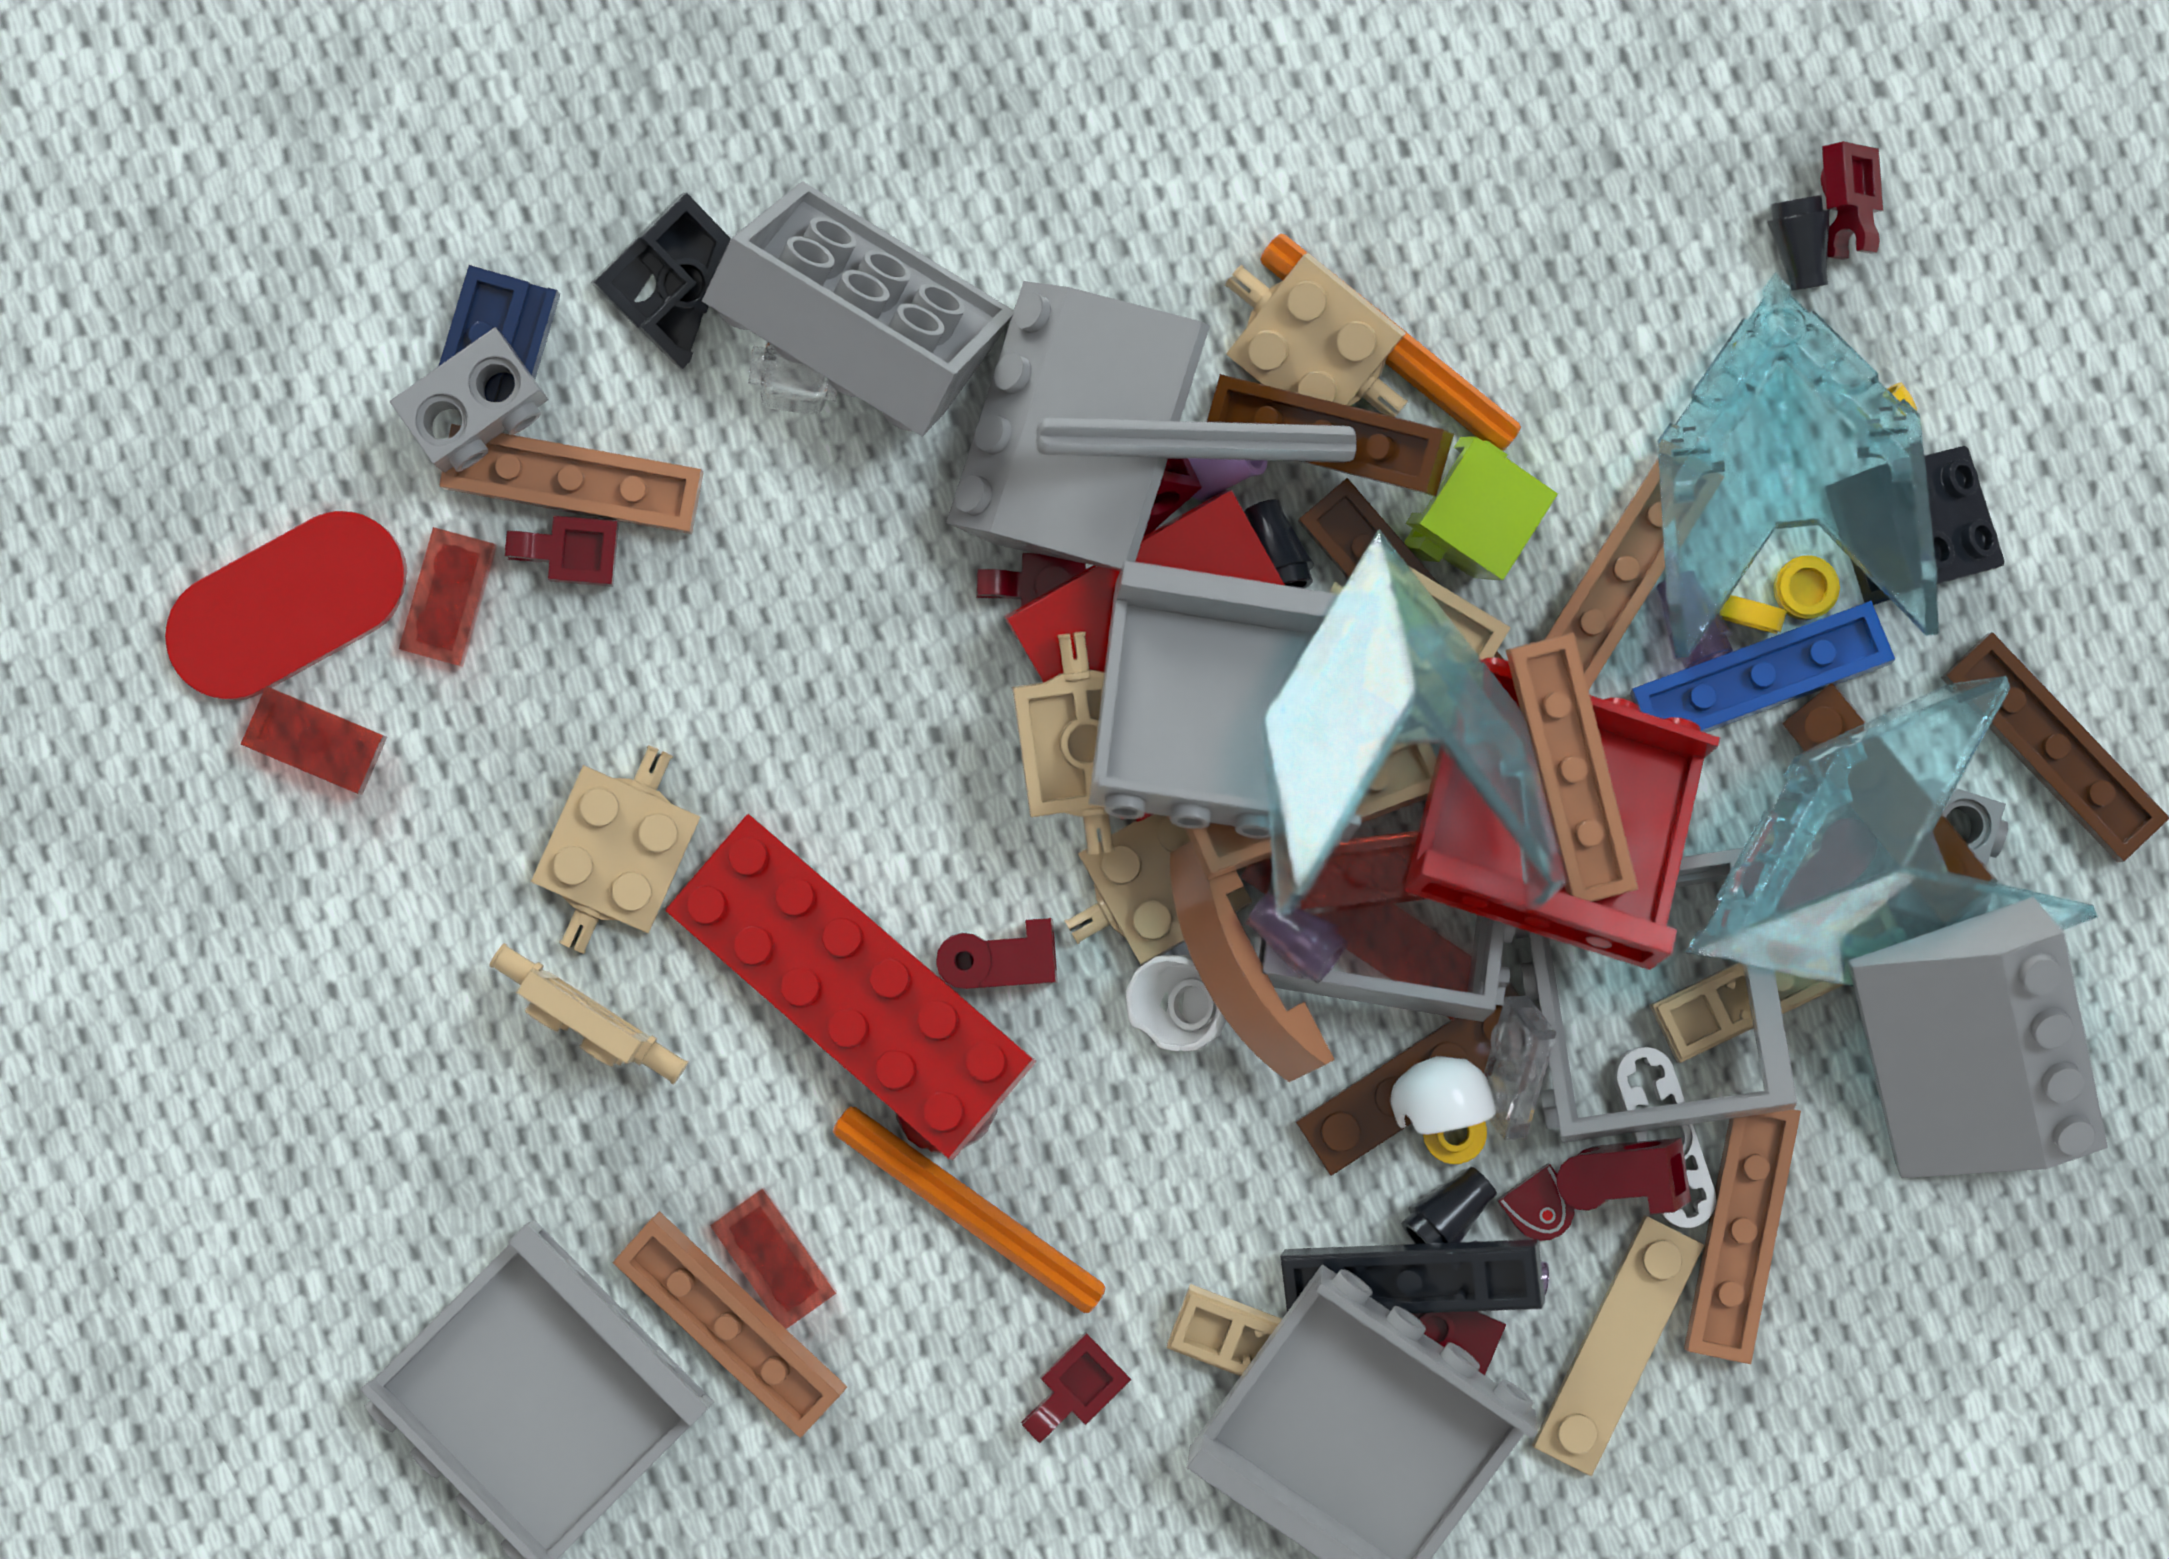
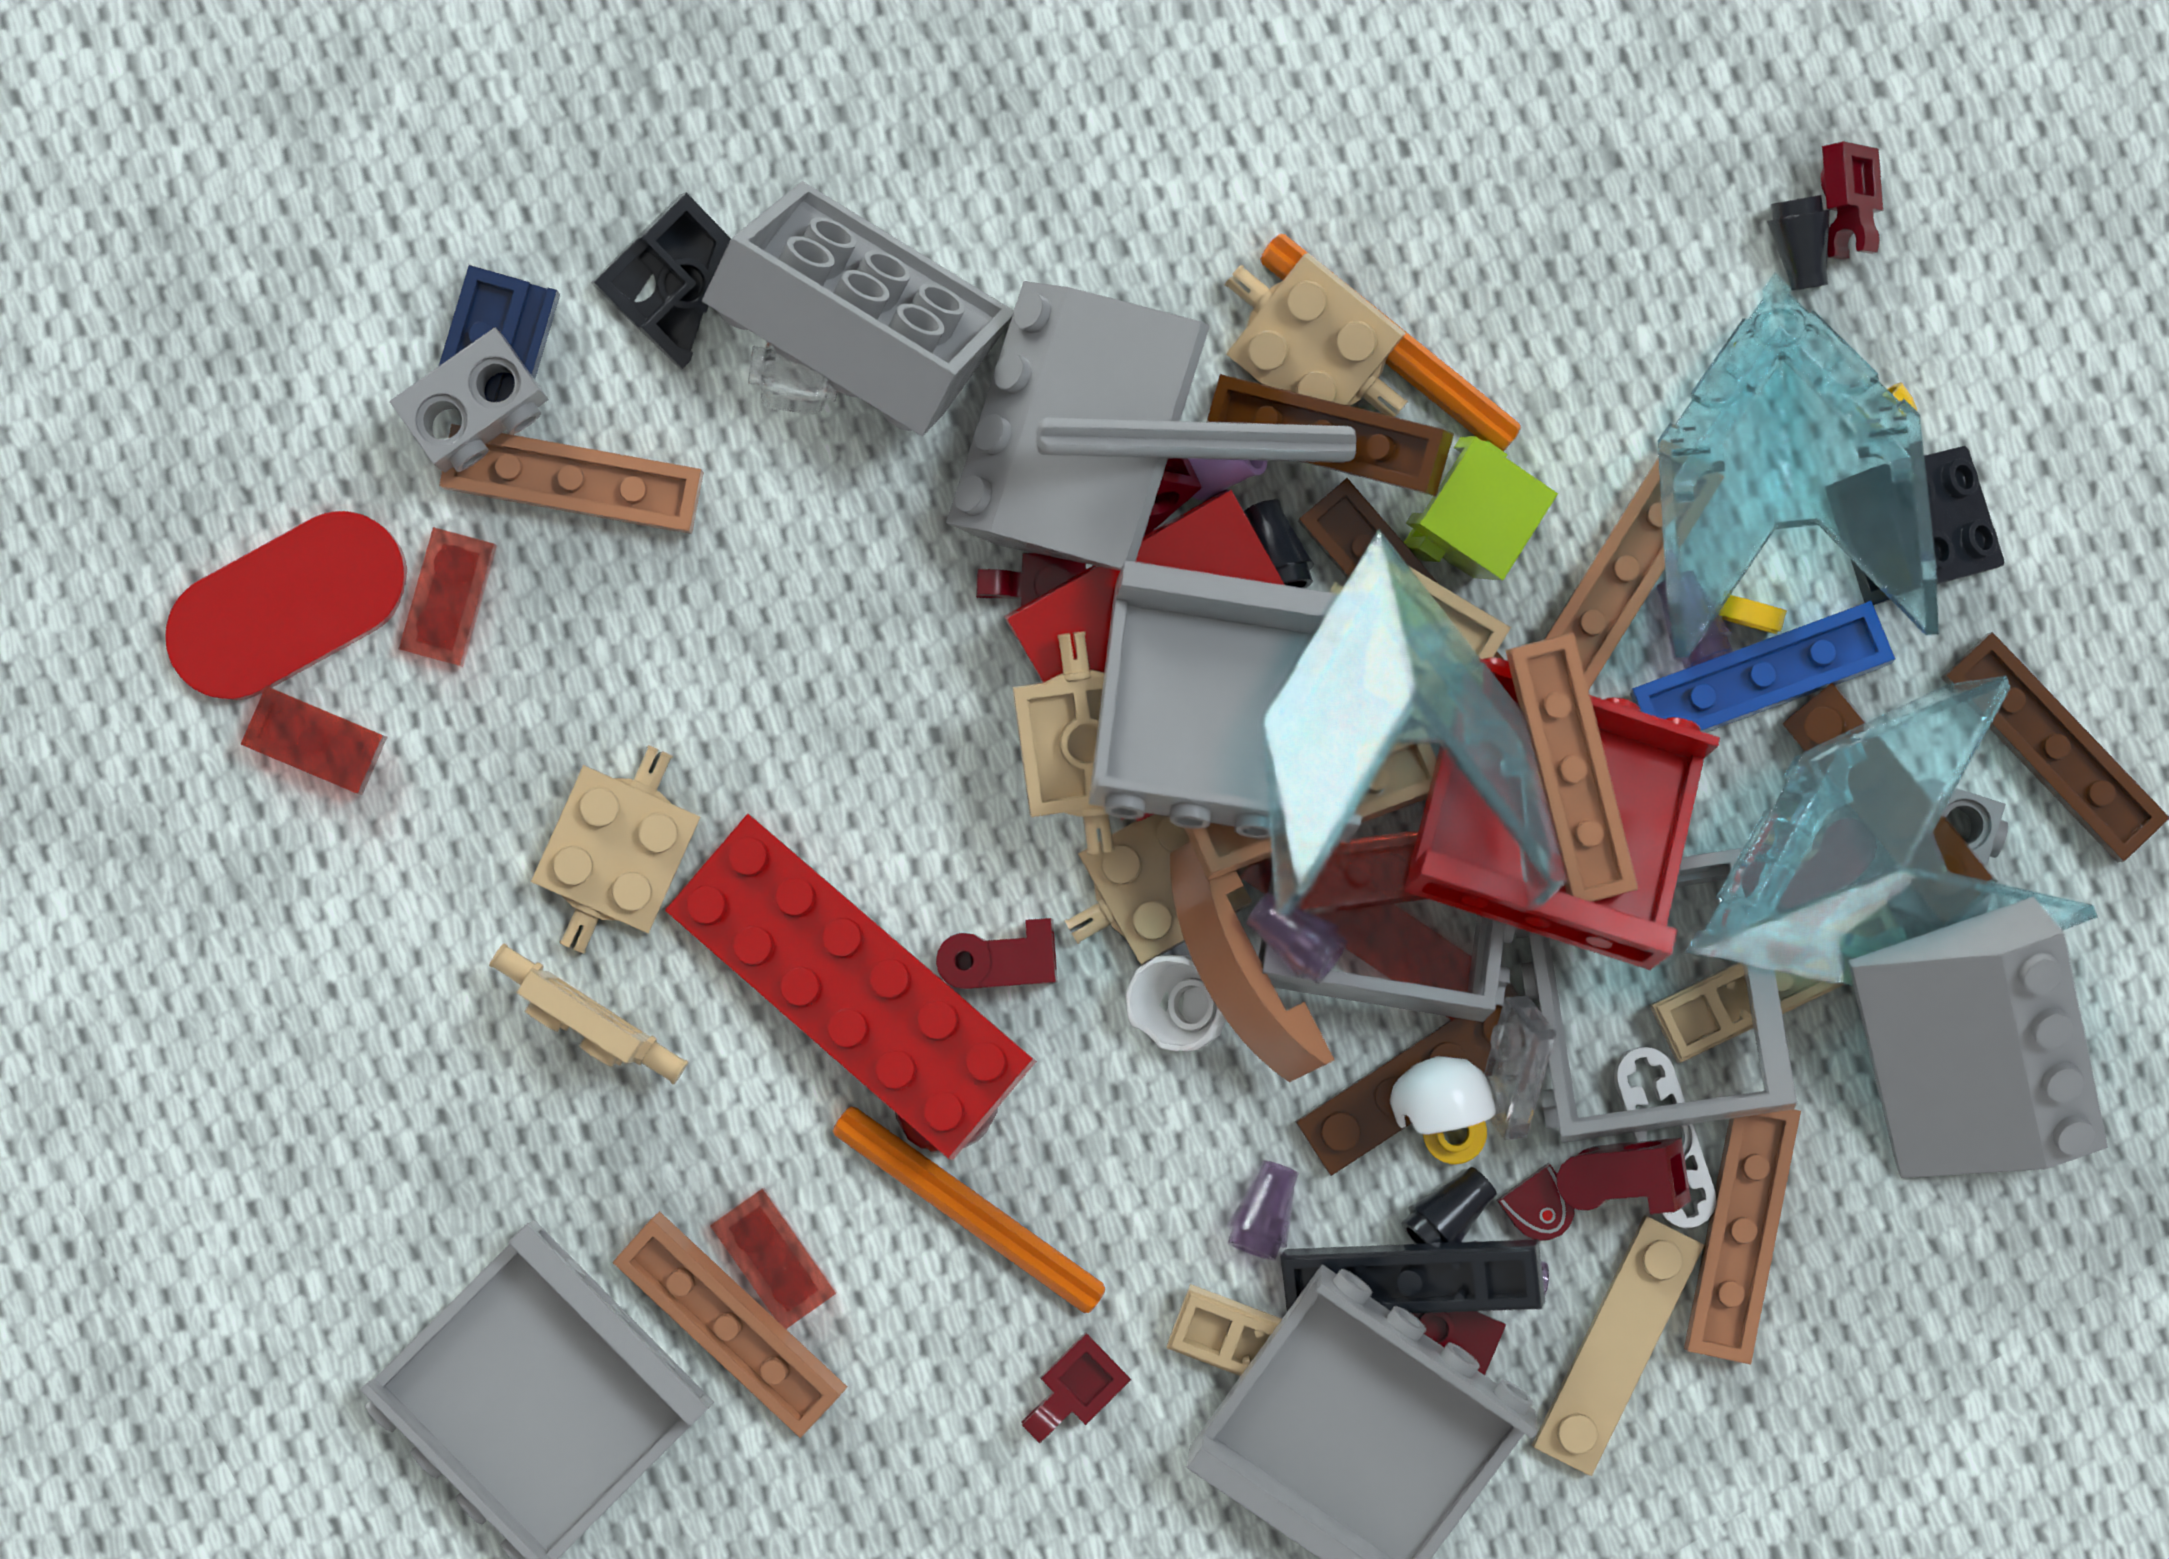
dark red plate [504,516,619,587] -> none
yellow tile [1773,555,1840,620] -> none
none -> clear purple cone [1226,1160,1299,1261]

